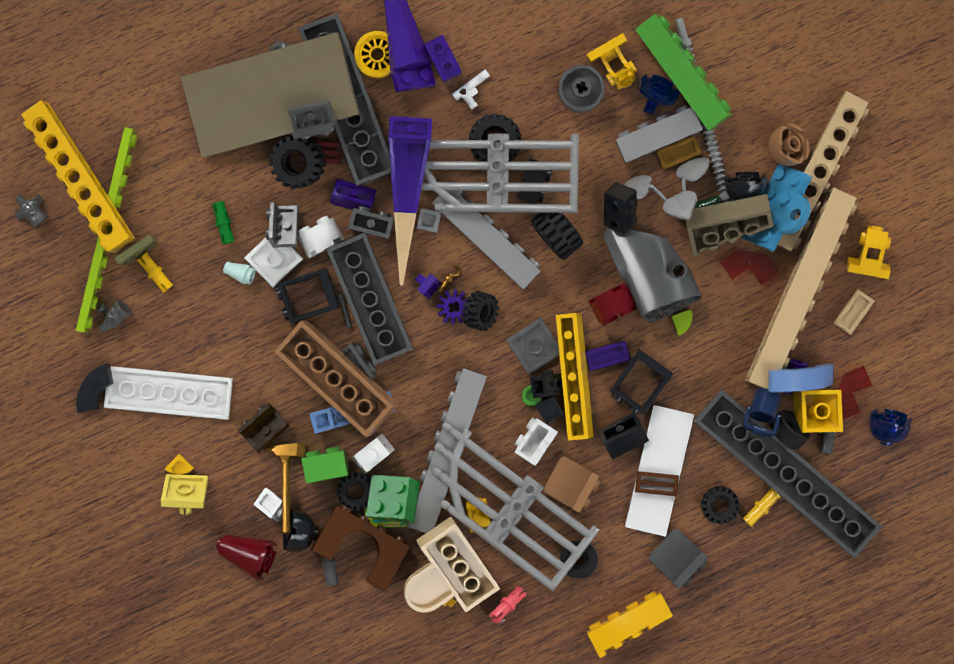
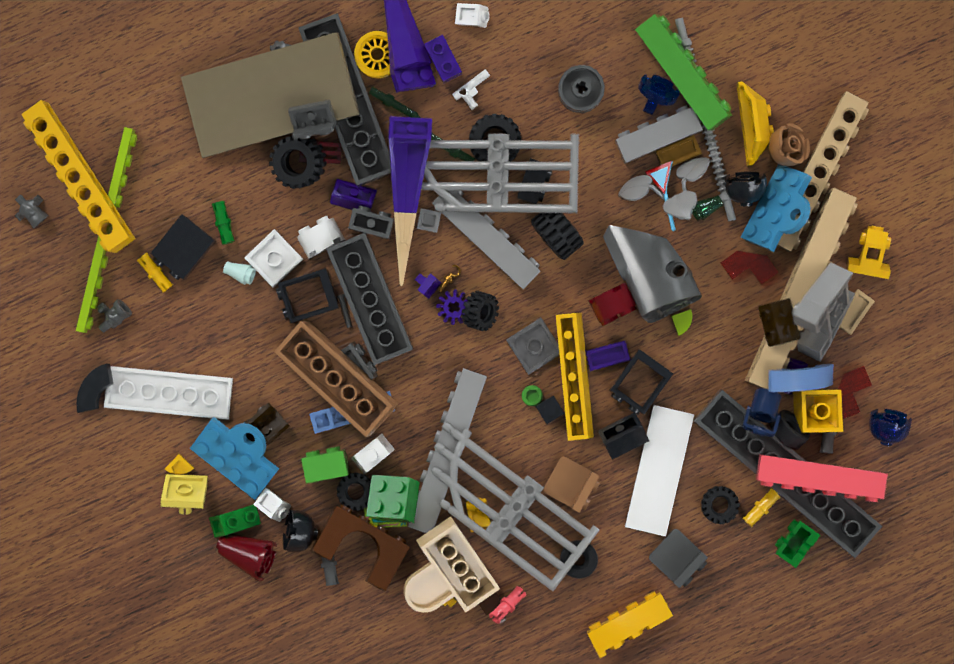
olive tile [115,235,158,266] -> none
pearl gold piece [265,443,305,534] -> none
bracket [266,201,299,248] -> none
white cylinder [515,417,558,466] -> none
black brick [530,370,563,398] -> none
yellow tile [586,33,637,90] -> none
black brick [603,182,638,234] -> none
reddish brown tile [635,471,679,496] -> none
dark tan wedge [686,194,774,258] -> none
none -> black brick [150,214,216,280]
none -> dark azure plate [190,417,279,500]
none -> green bracket [209,504,261,538]
none -> clear green bar [369,86,475,161]
none -> white bracket [455,3,489,28]
none -> piece [645,161,676,231]
none -> yellow wedge [736,82,774,167]
none -> coral brick [756,454,888,502]
none -> dark brown bracket [758,298,801,347]
none -> green cylinder [775,519,821,568]
none -> light grey wedge [792,262,855,362]

